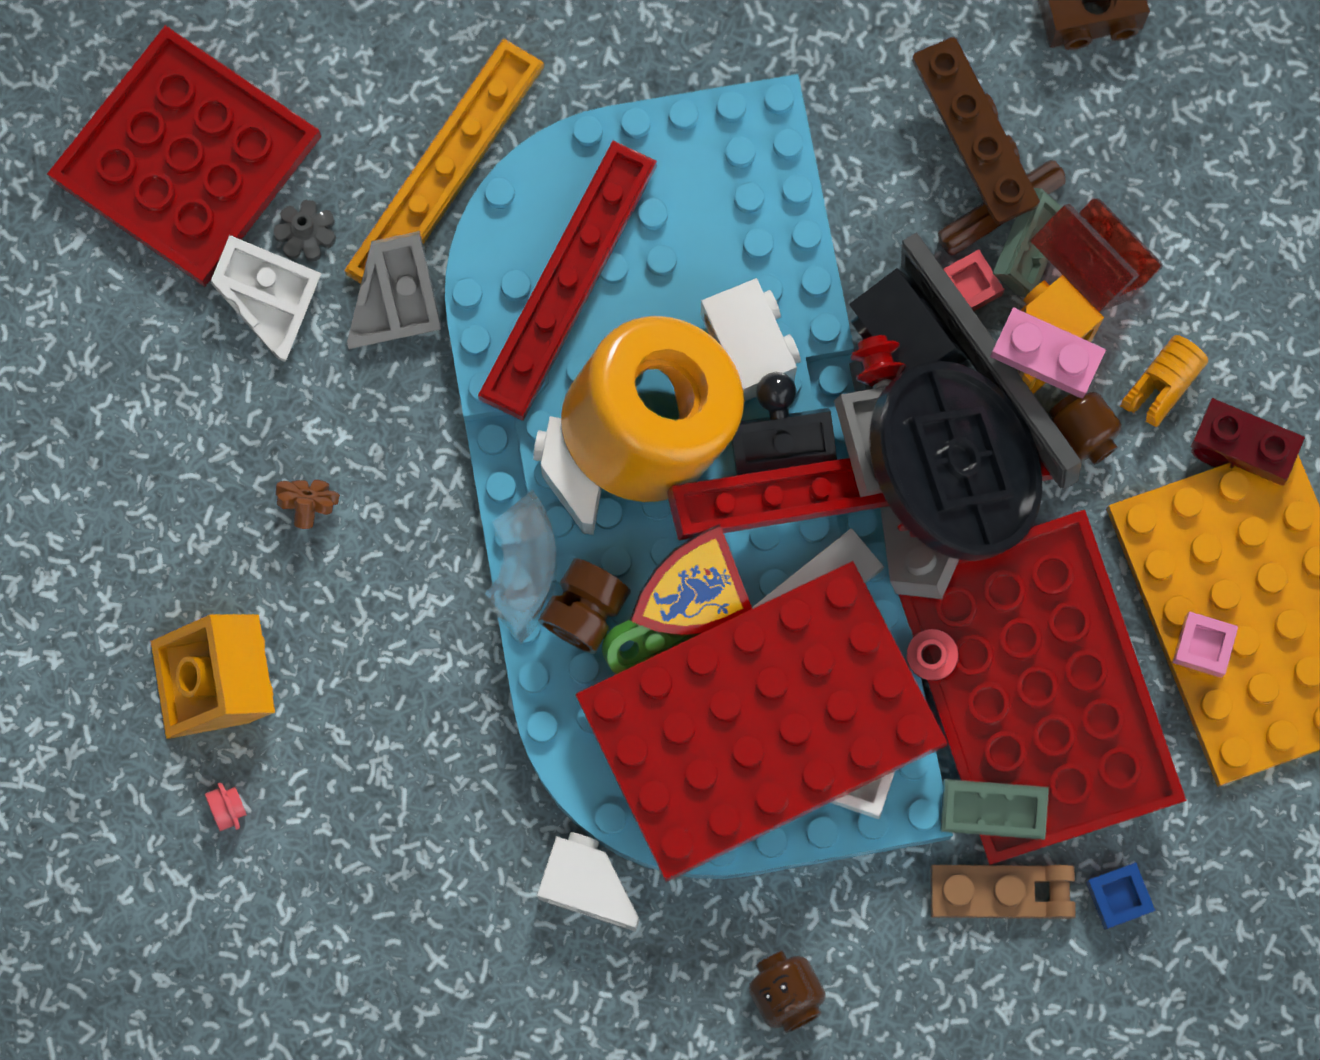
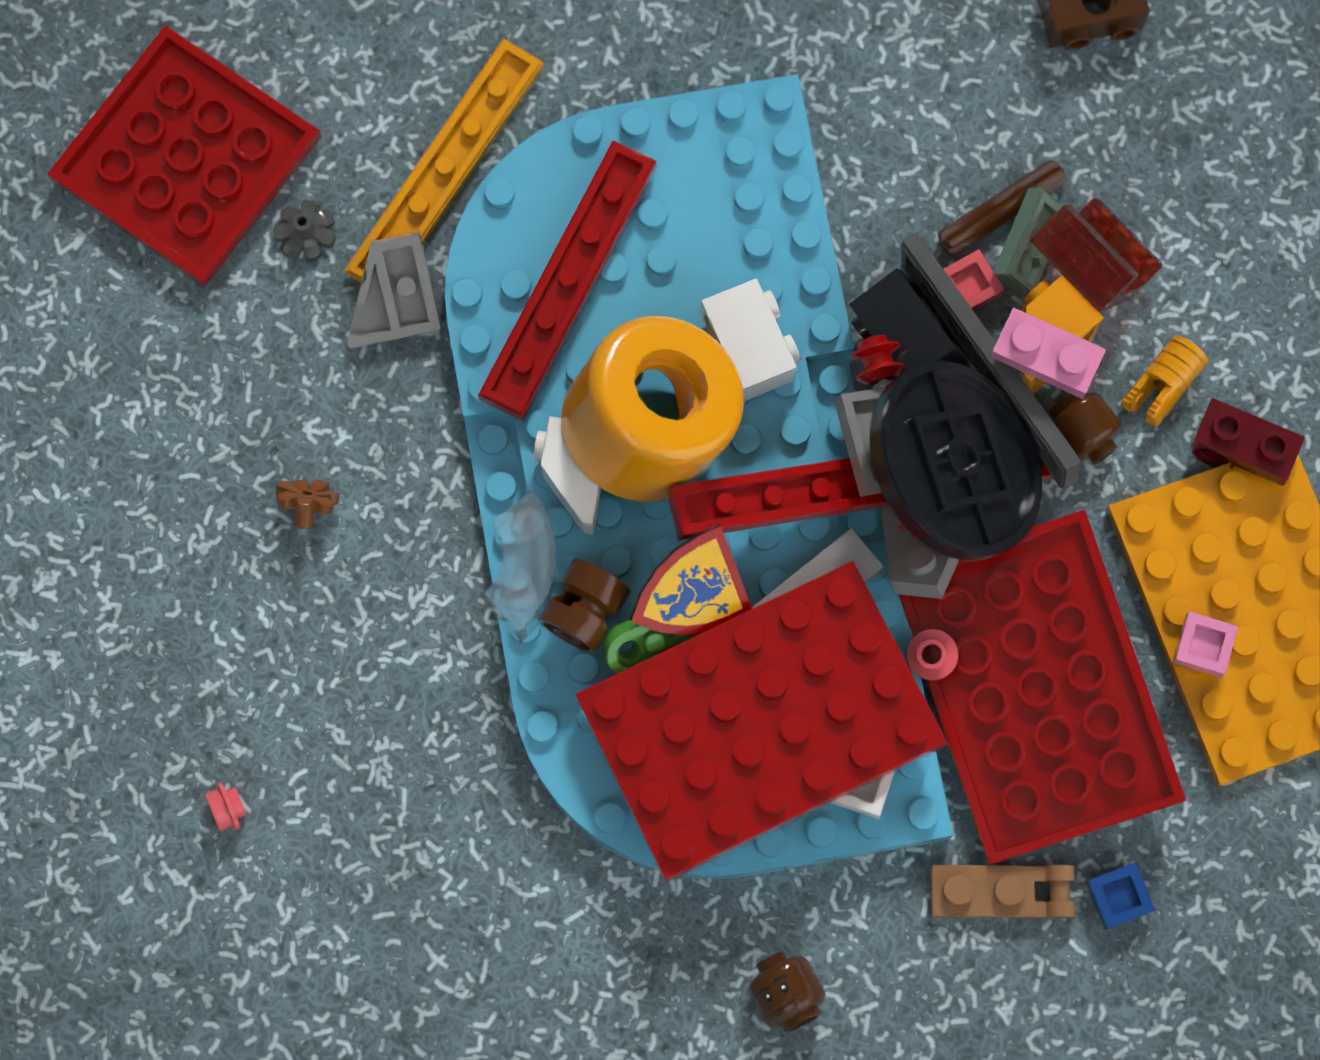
light orange slope [151,614,275,739] -> none
white wing [210,235,322,361] -> none
white slope [537,832,639,932] -> none
black plate [731,372,837,475] -> none
reddish brown bracket [912,37,1040,225] -> none
sand green plate [940,779,1049,839] -> none

